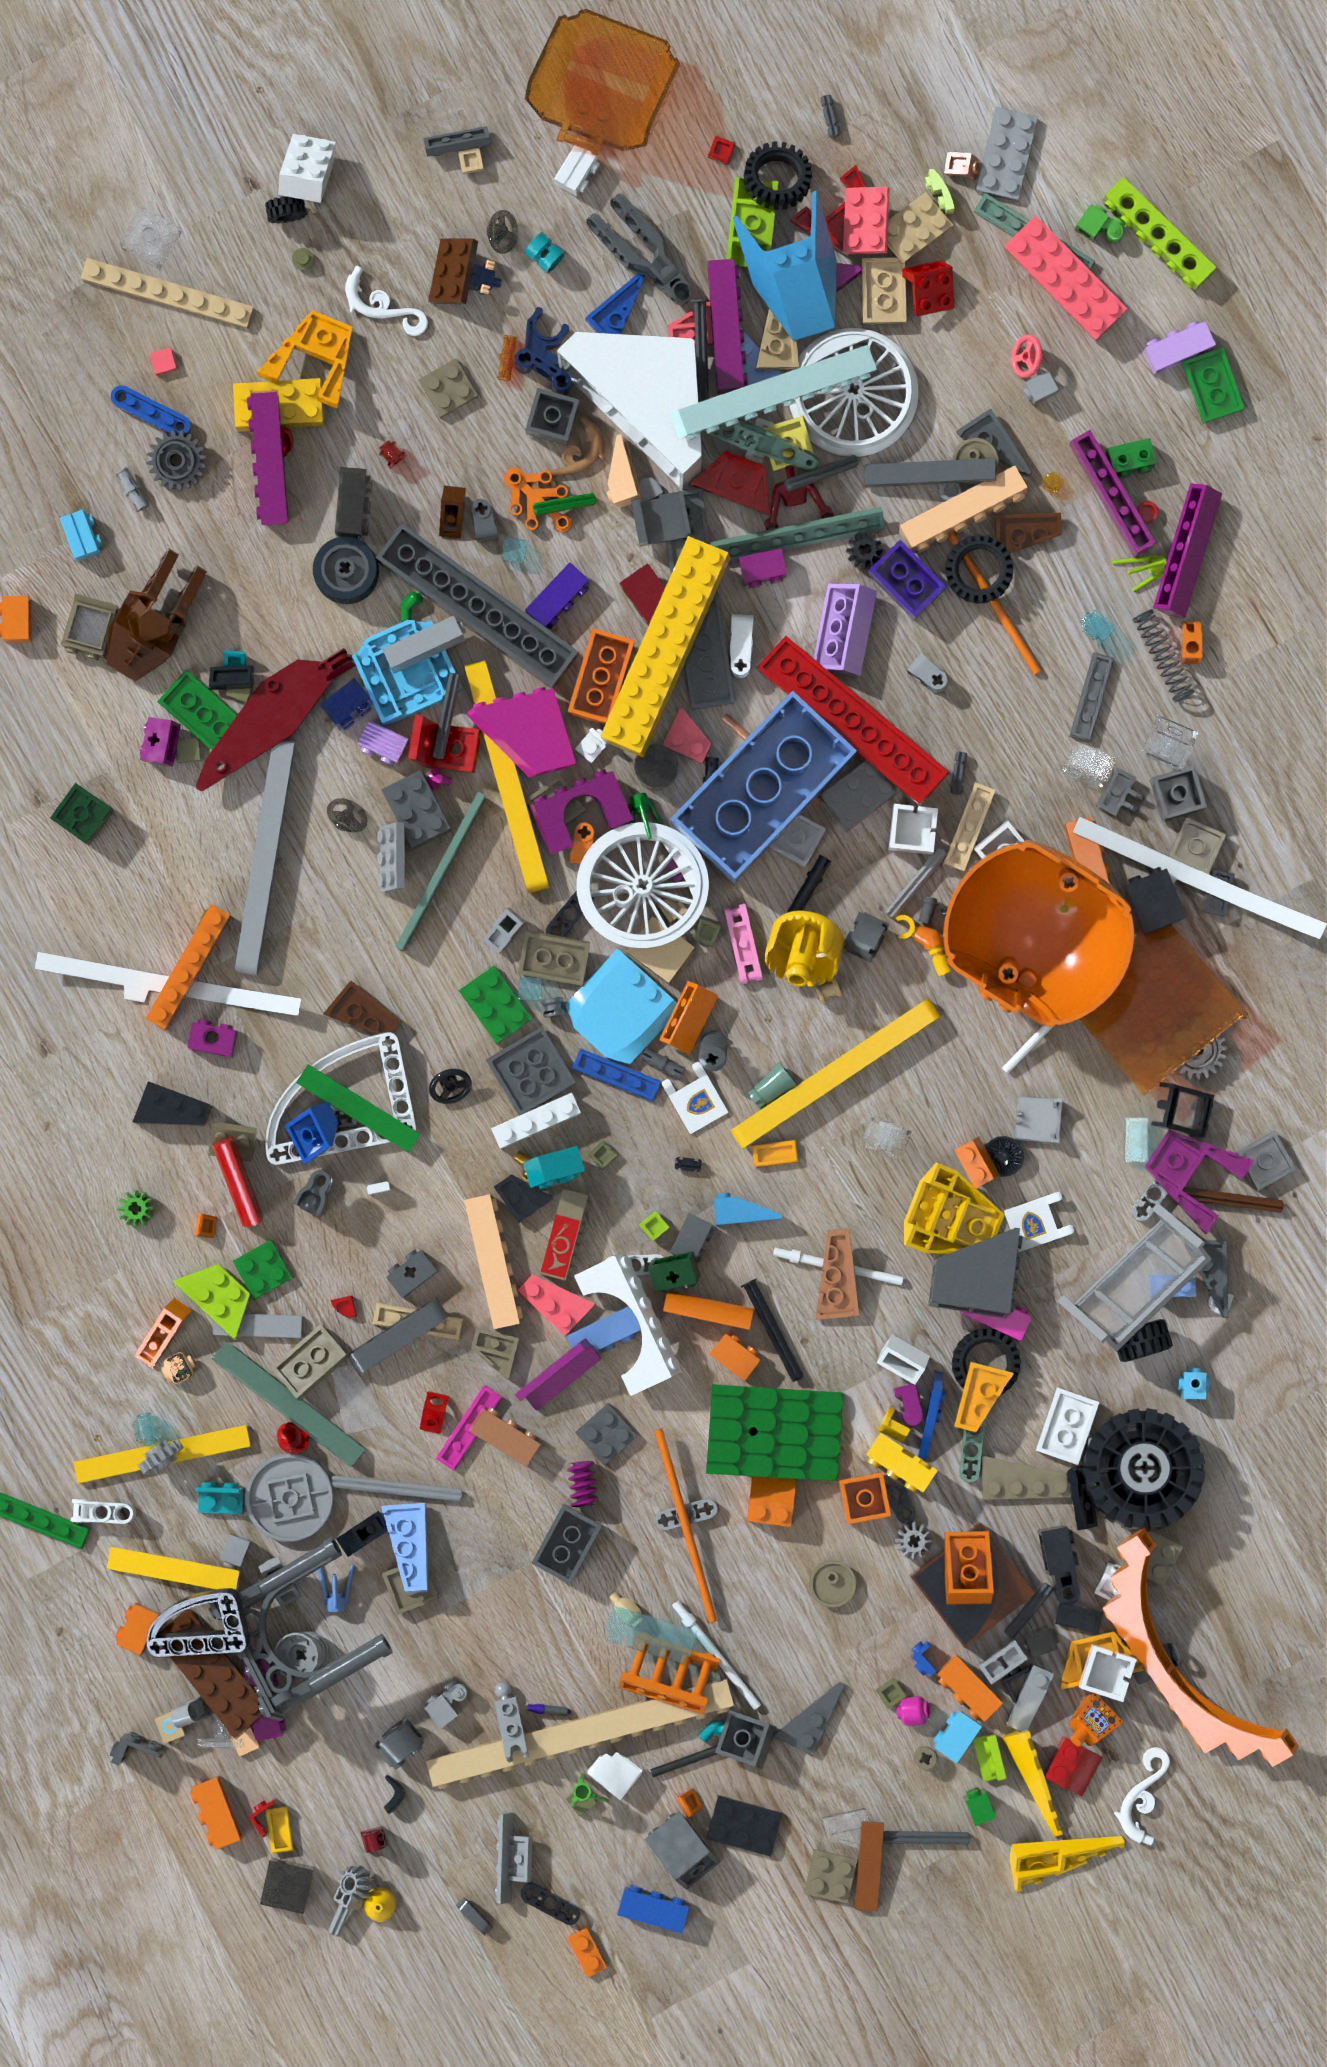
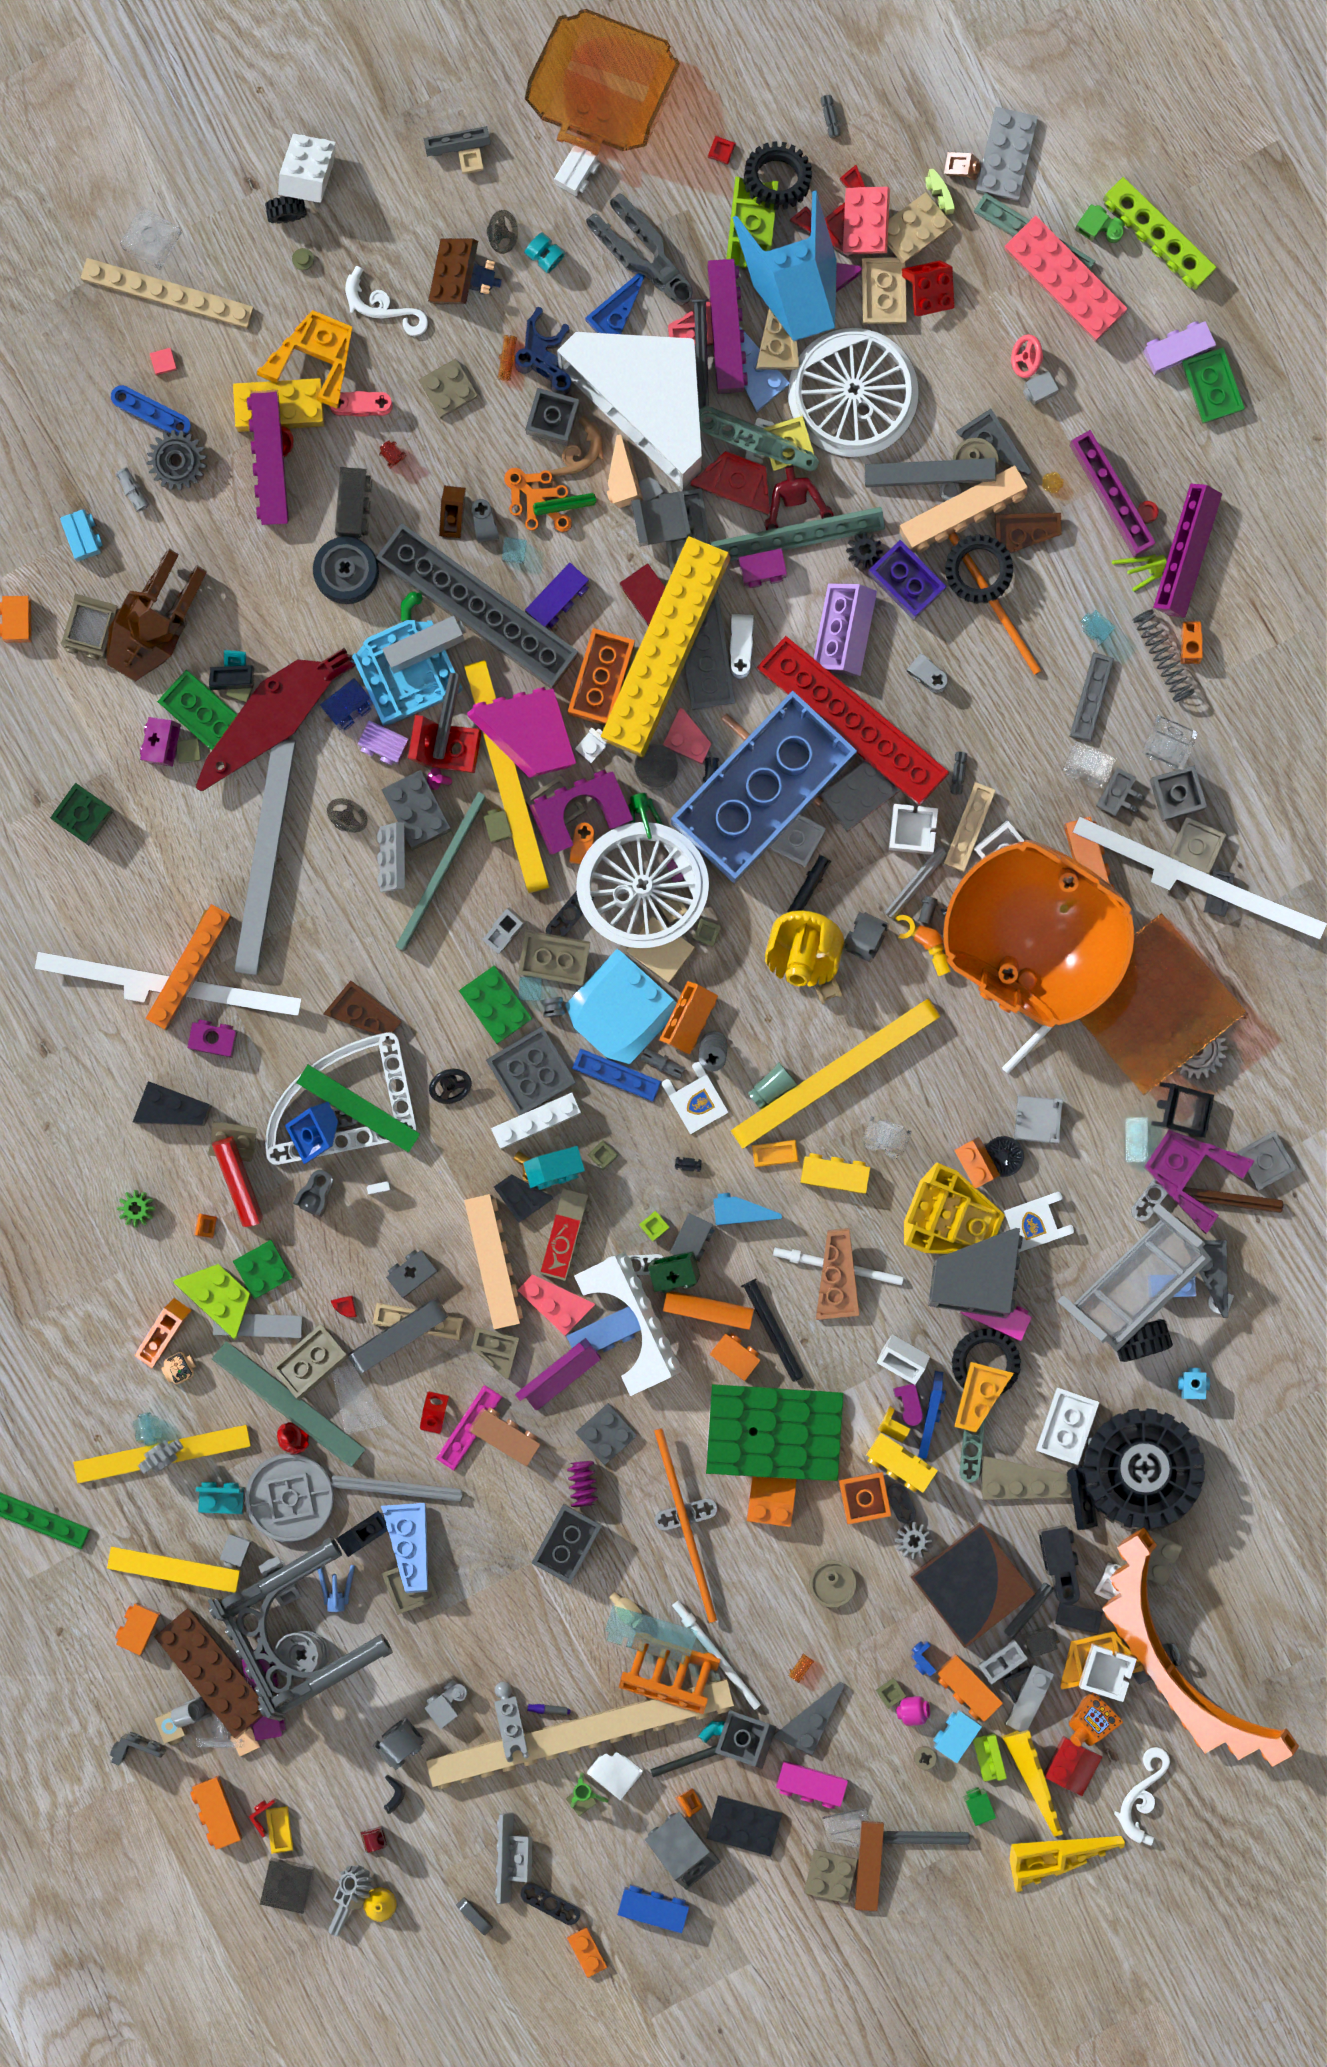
white piece [71,1499,137,1524] -> none
beam [147,1588,250,1657] -> none
light aqua brick [670,345,877,440] -> none
bright pink plate [724,903,763,985] -> none
dark grey axle [784,455,859,491] -> none
orange slope [944,1531,994,1604] -> none
green brick [1106,438,1156,479] -> none
black brick [1125,867,1187,935] -> none
none -> coral piece [329,391,393,417]
none -> olive brick [483,808,512,844]
none -> dark pink brick [776,1760,848,1809]
none -> clear orange pin [788,1654,814,1683]
none -> yellow brick [800,1153,870,1194]

